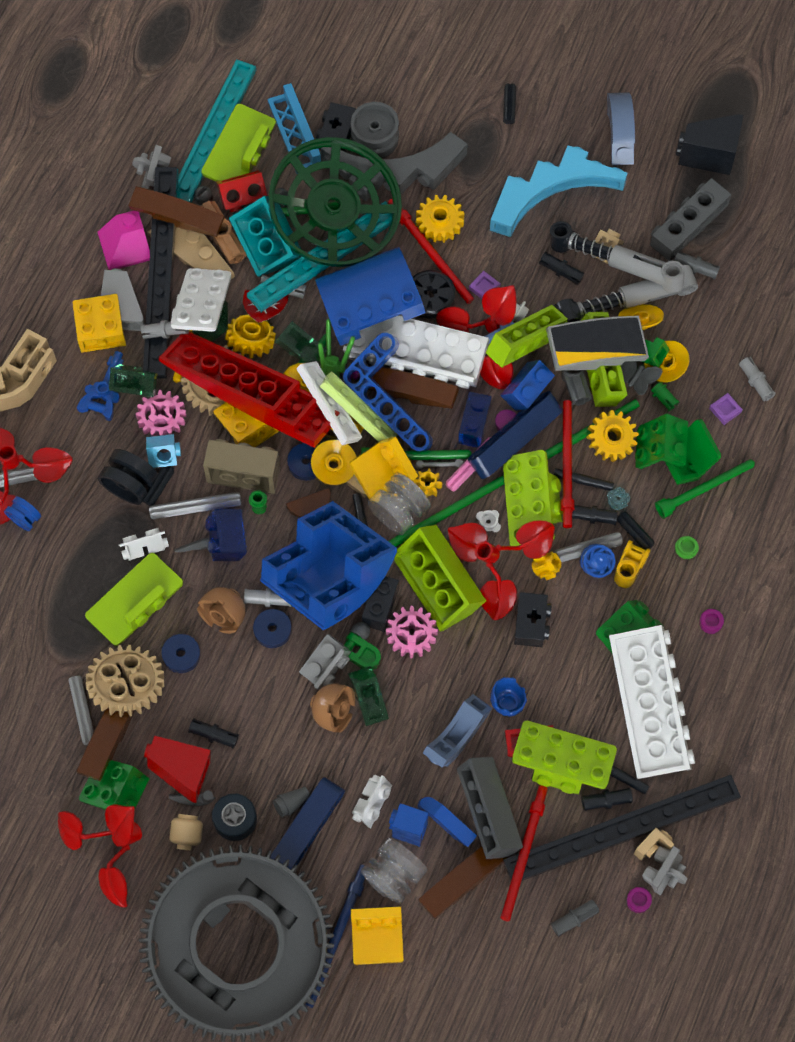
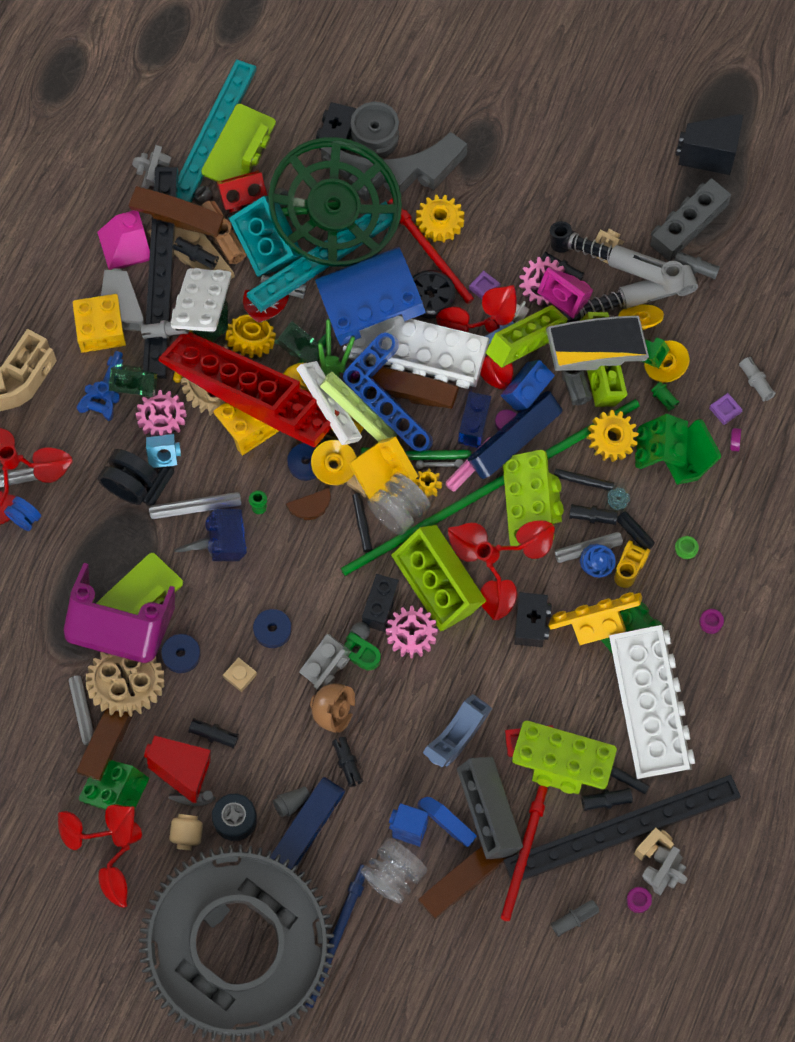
white hinge [119,528,169,561] -> none
medium nougat cylinder [197,587,246,634] -> none
dark tan brick [203,439,280,494] -> none
light grey pin [244,588,291,607] -> none
blue slope [260,501,397,630] -> none
dark azure fence [267,83,321,174] -> none
clear green arch [348,666,389,726] -> none
yellow bracket [351,907,404,965] -> none
white hinge [352,775,392,829] -> none
white plate [476,510,501,532] -> none
medium azure arch [490,145,628,237] -> none
blue hair [490,677,527,717] -> none
black axle [503,83,516,124] -> none
yellow gear [532,551,561,580] -> none
red bar [560,400,575,528] -> none
sand blue arch [607,92,635,165] -> none
dark grey piece [621,361,663,395] -> none
green piece [655,459,755,519] -> none
none -> magenta windscreen [64,563,175,663]
none -> black pin [173,236,219,270]
none -> tan plate [223,657,257,692]
none -> black pin [332,737,363,787]
none -> bright pink gear [519,257,565,306]
none -> dark pink slope [537,267,593,319]
none -> yellow bracket [548,592,642,645]
none -> magenta tile [730,428,742,452]

